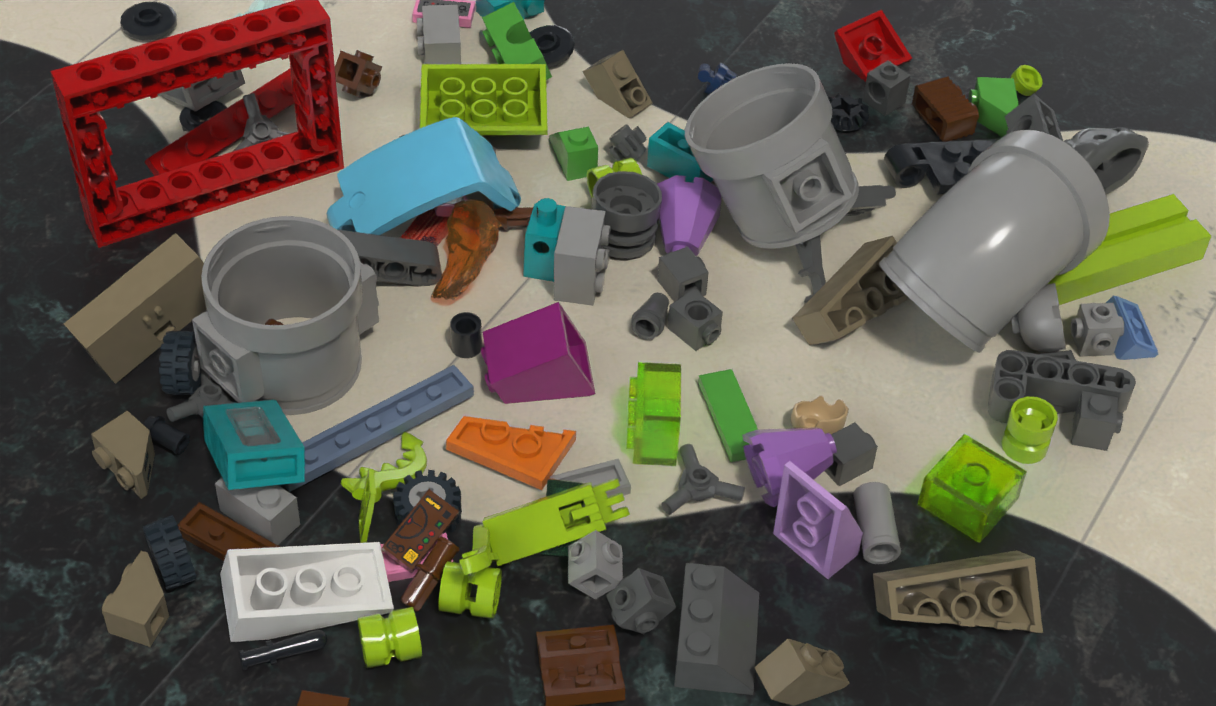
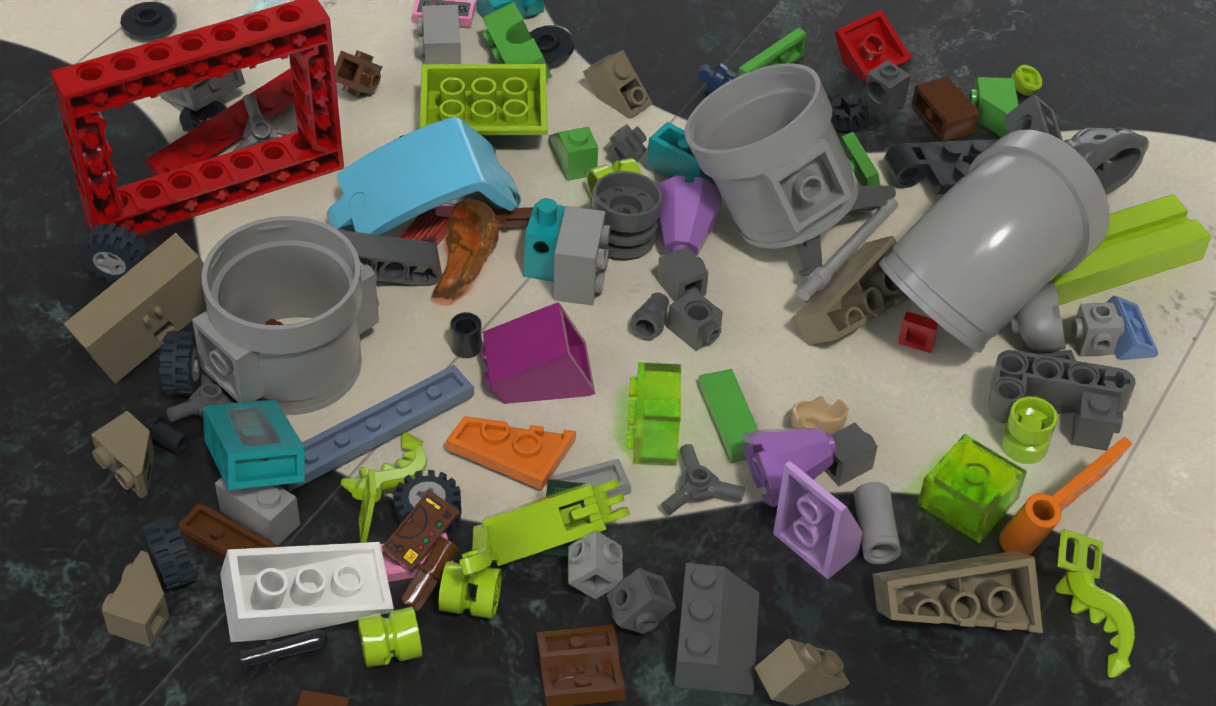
none -> black wheel [80,223,147,282]
none -> bright green tile [738,28,806,76]
none -> light grey bar [798,198,898,301]
none -> bright green tile [842,132,880,186]
none -> red tile [898,311,939,353]
none -> orange piece [999,436,1132,555]
none -> lime piece [1055,529,1135,678]

